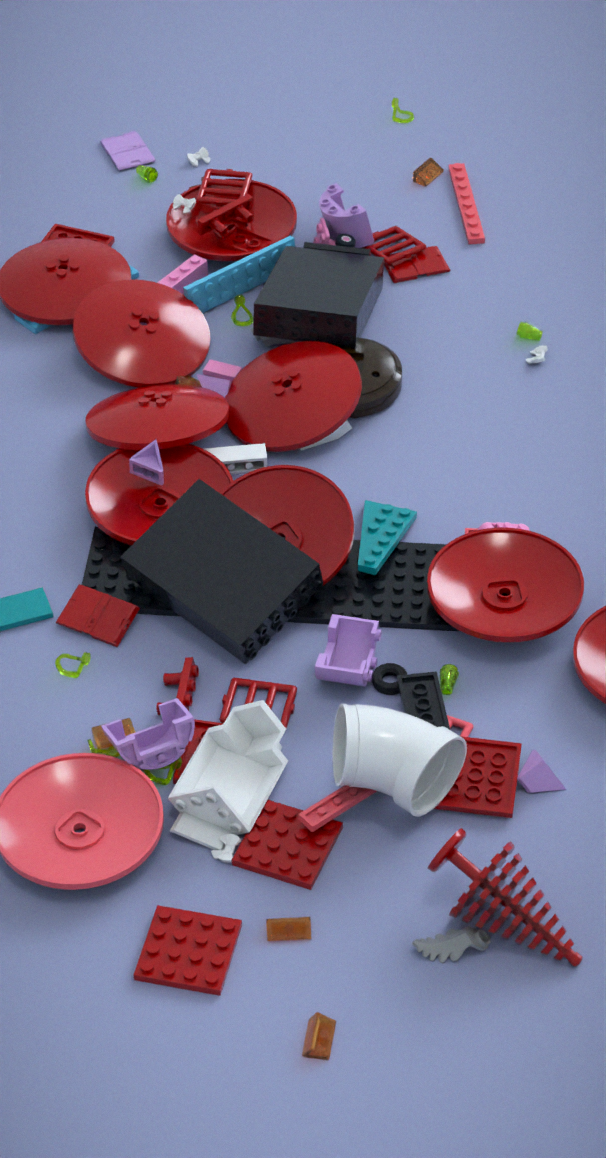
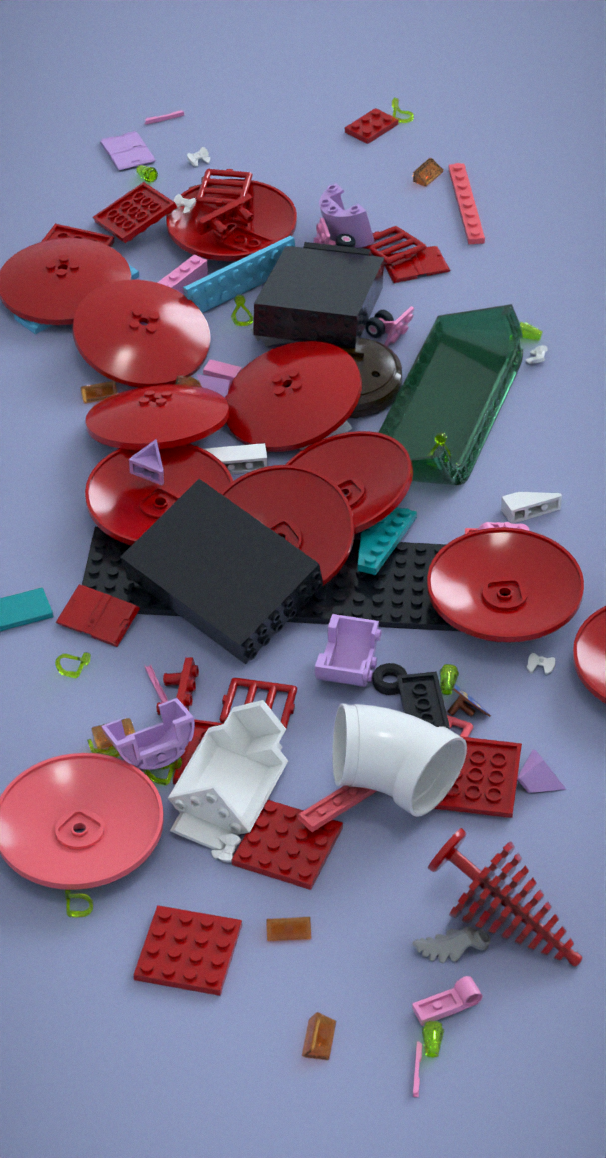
none -> clear neon green piece [65,889,93,917]
none -> clear orange slope [80,381,118,404]
none -> red plate [92,182,177,243]
none -> bright pink piece [144,664,168,703]
none -> bright pink piece [145,110,184,124]
none -> red dish [285,431,413,534]
none -> red plate [345,108,398,144]
none -> plate [365,306,414,347]
none -> clear green windscreen [378,304,523,485]
none -> bright pink plate [412,976,483,1026]
none -> bright pink piece [413,1041,422,1097]
none -> clear neon green cone [422,1021,445,1058]
none -> clear neon green piece [427,432,451,466]
none -> copper shield [447,684,491,717]
none -> white slope [501,492,562,524]
none -> white piece [527,653,555,675]

